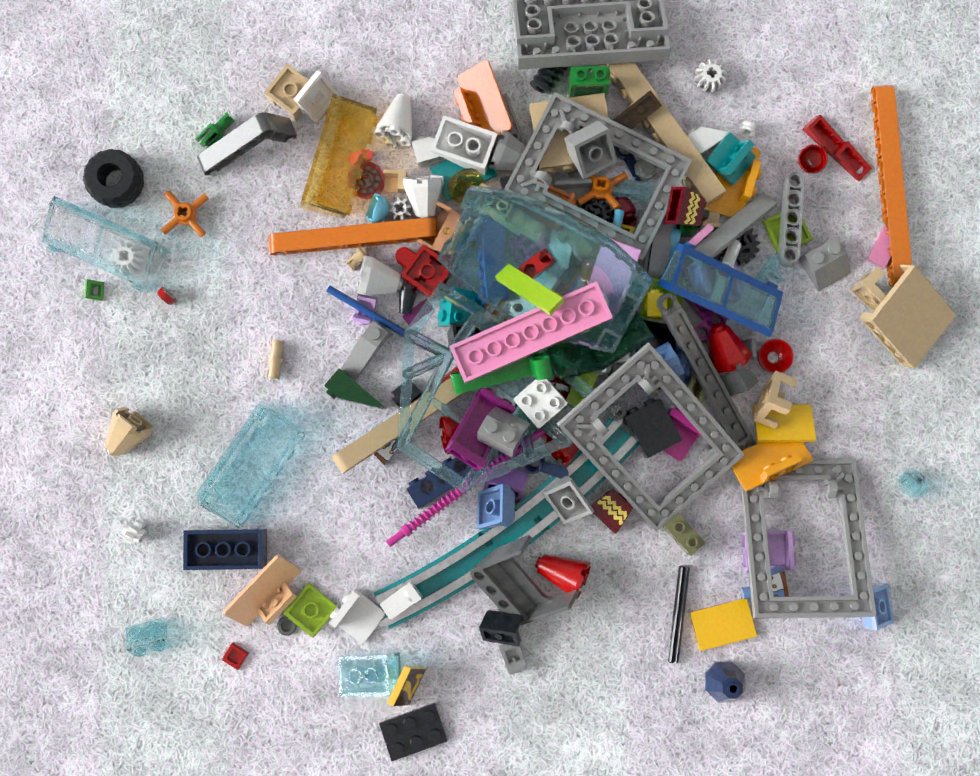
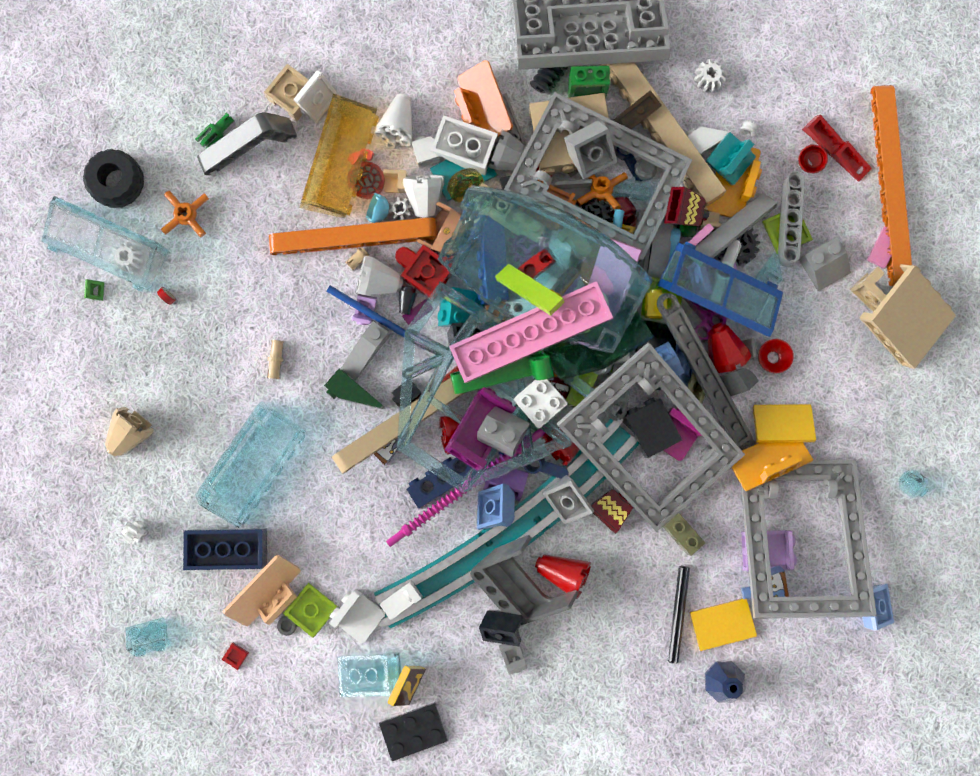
tan panel [753,371,798,429] -> none

